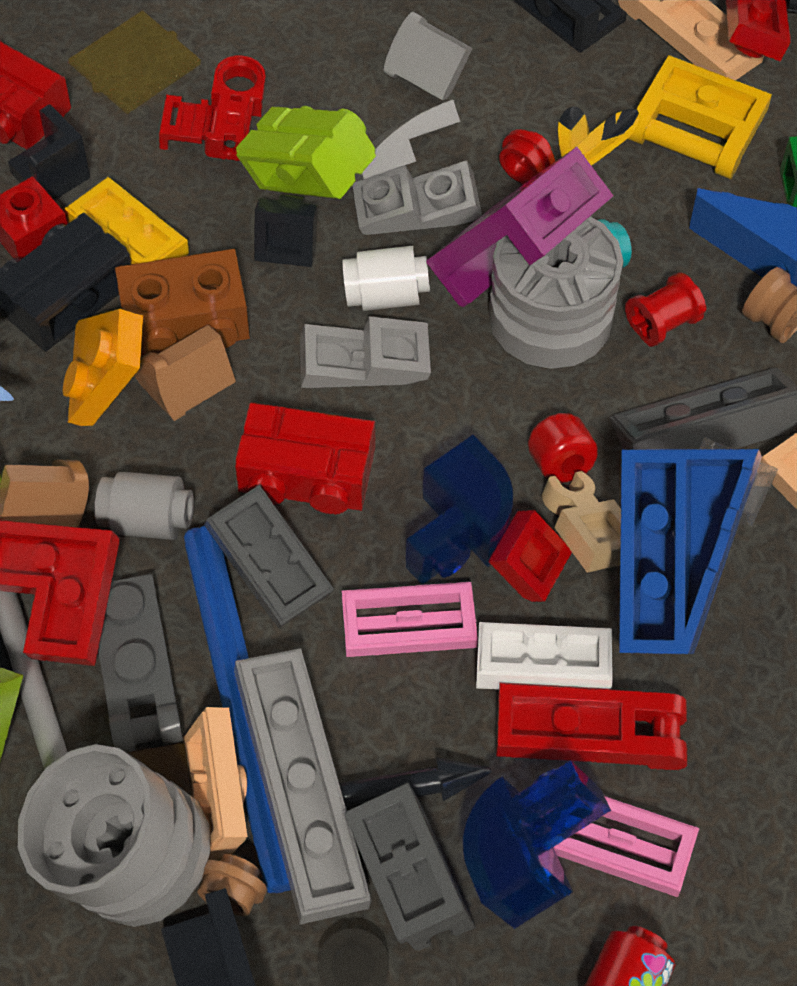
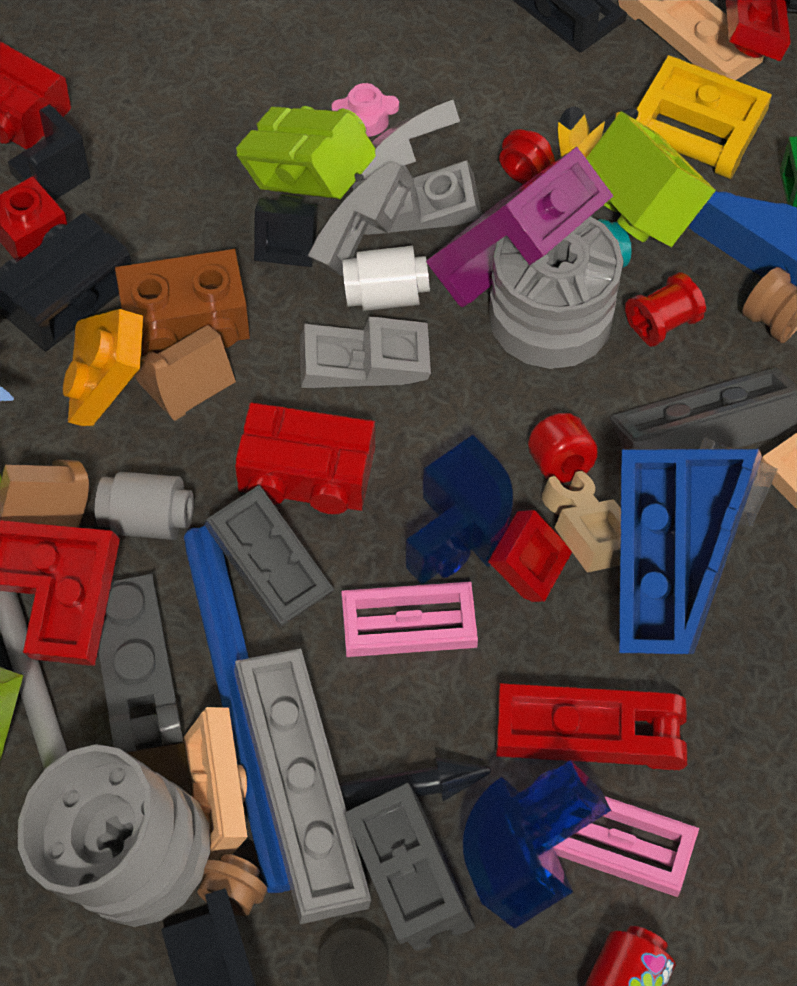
yellow plate [64,177,189,264] -> none
clear yellow piece [68,10,201,114] -> none
red piece [159,55,265,161] -> none
light grey tile [384,12,473,100] -> none
white plate [476,622,612,690] -> none
none -> light grey slope [308,161,414,276]
none -> bright pink plate [332,83,399,137]
none -> lime brick [586,111,716,248]

